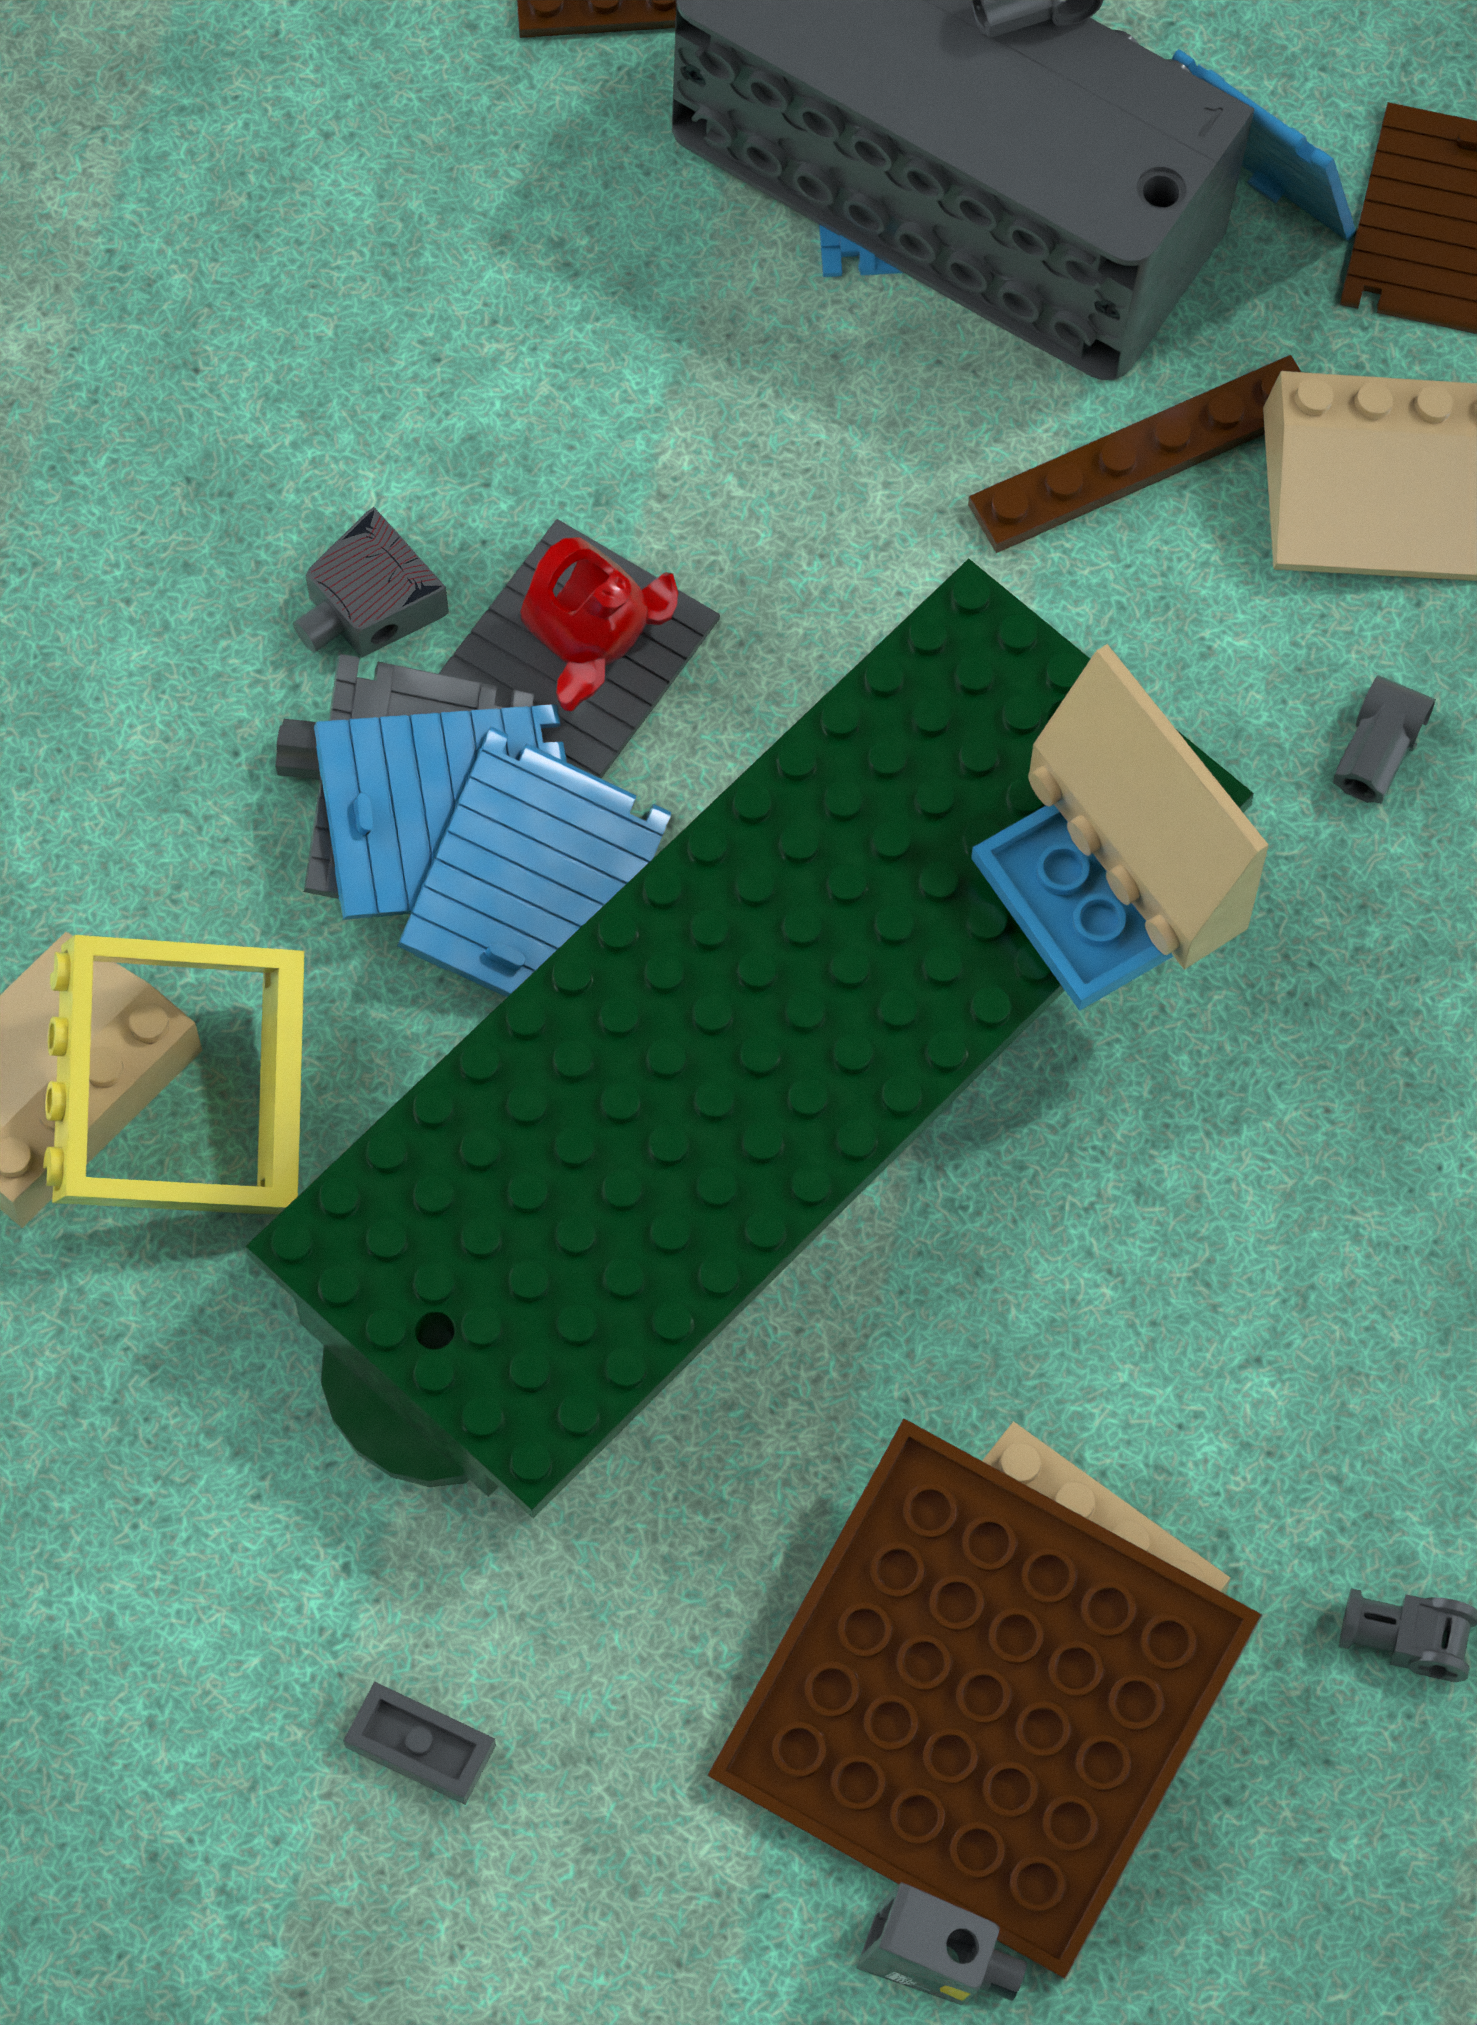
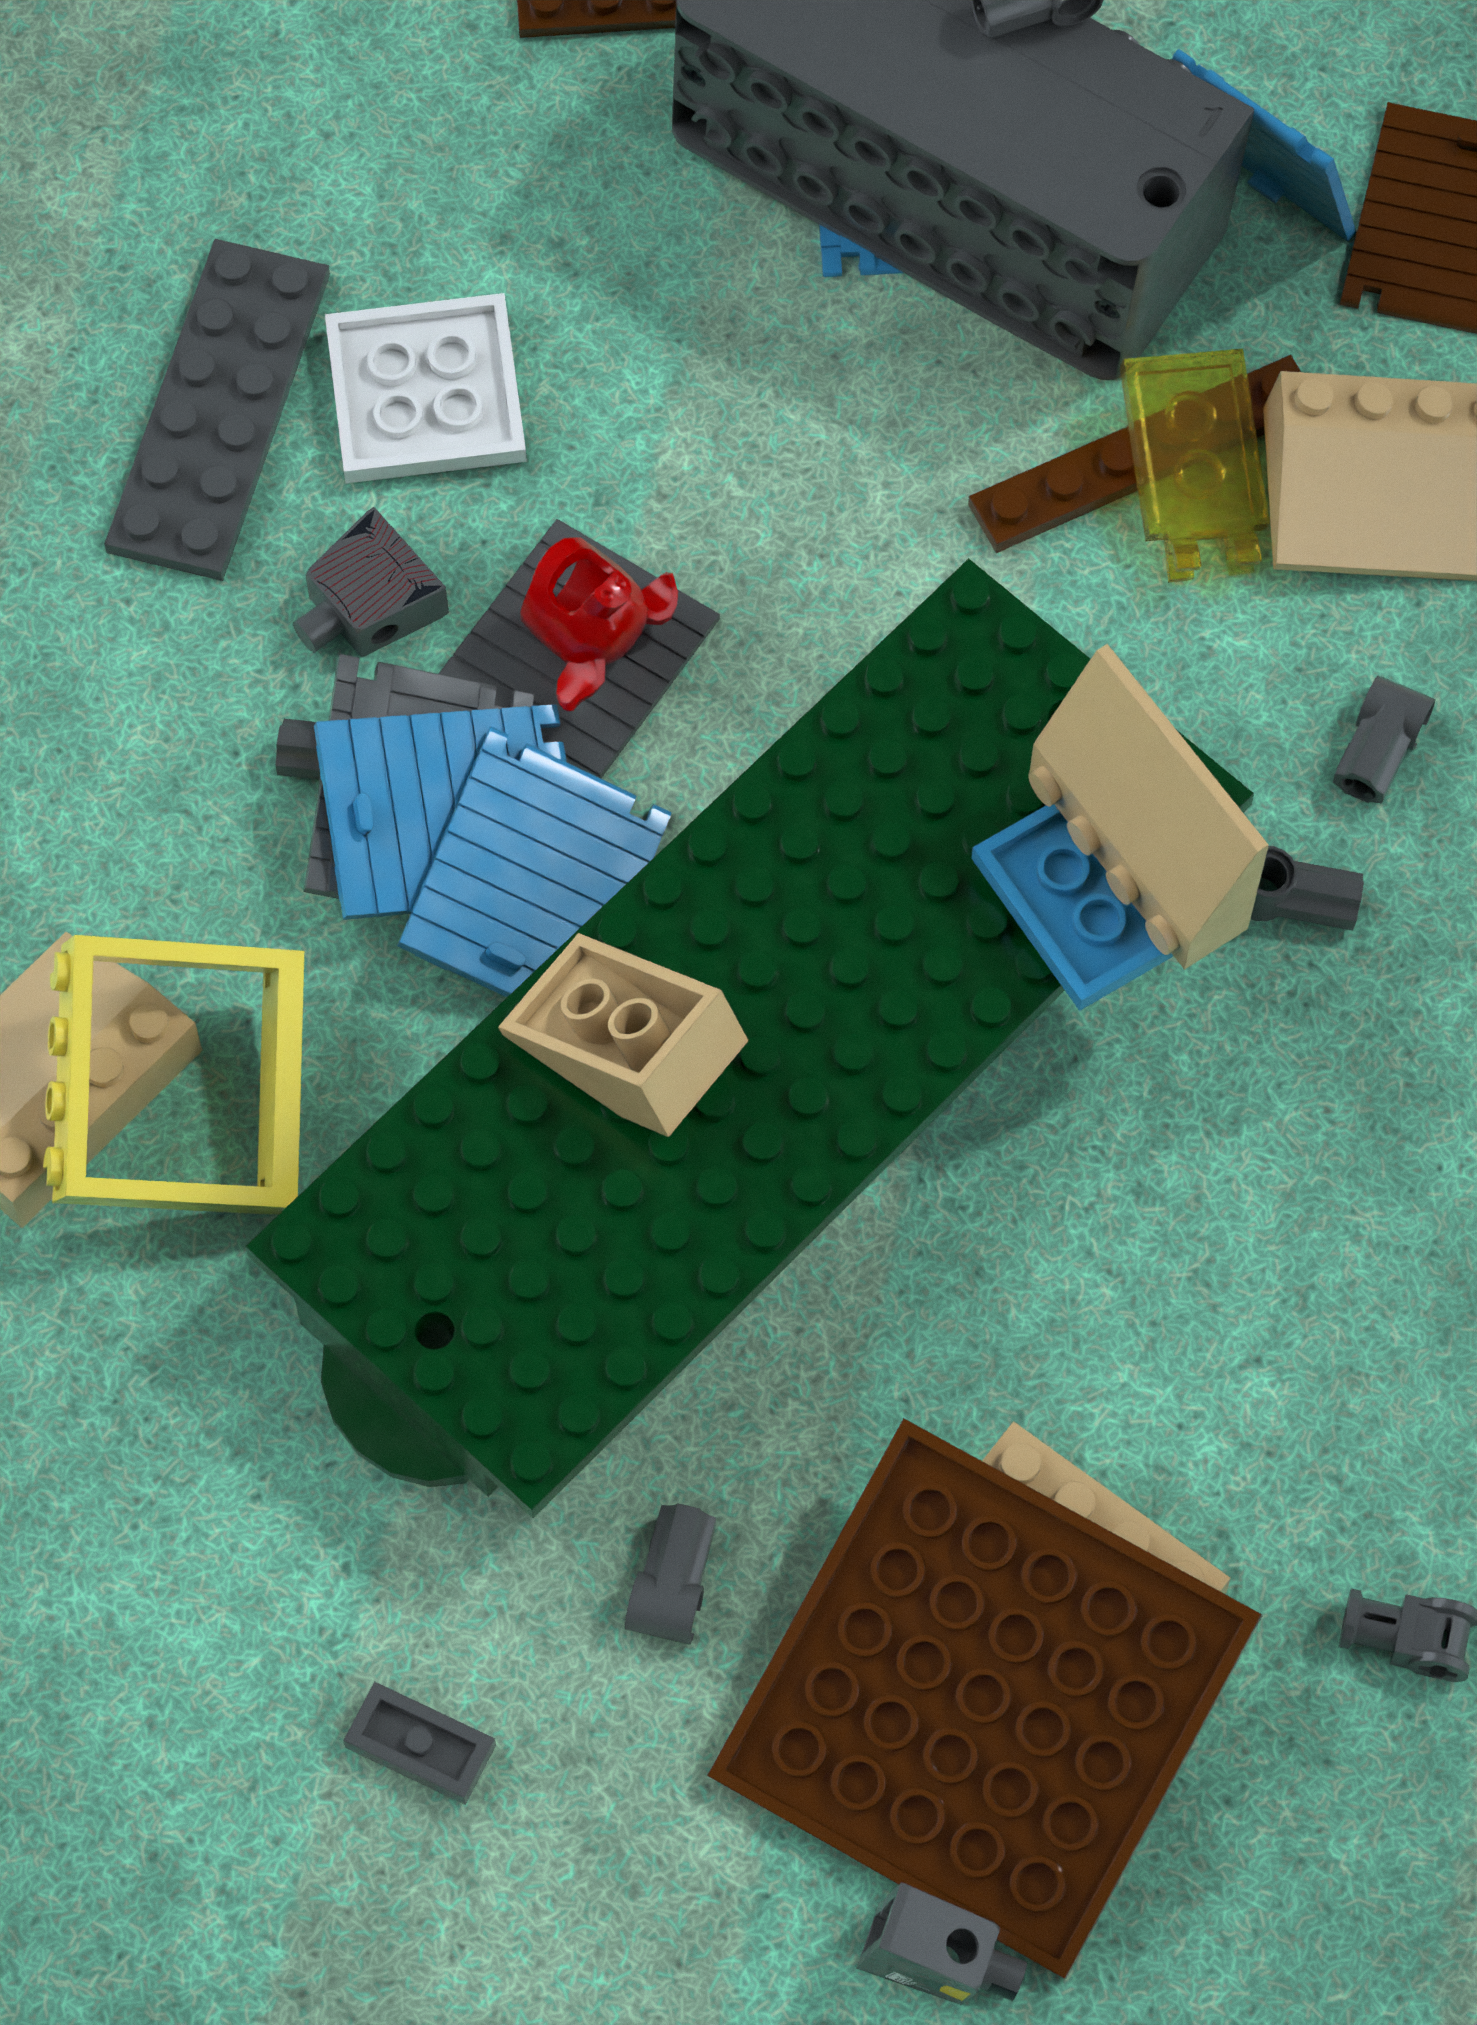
none -> dark grey plate [104,239,330,581]
none -> white plate [325,293,527,483]
none -> tan slope [498,933,748,1137]
none -> dark grey piece [625,1503,716,1645]
none -> clear yellow tile [1120,348,1270,583]
none -> dark grey piece [1251,846,1364,931]

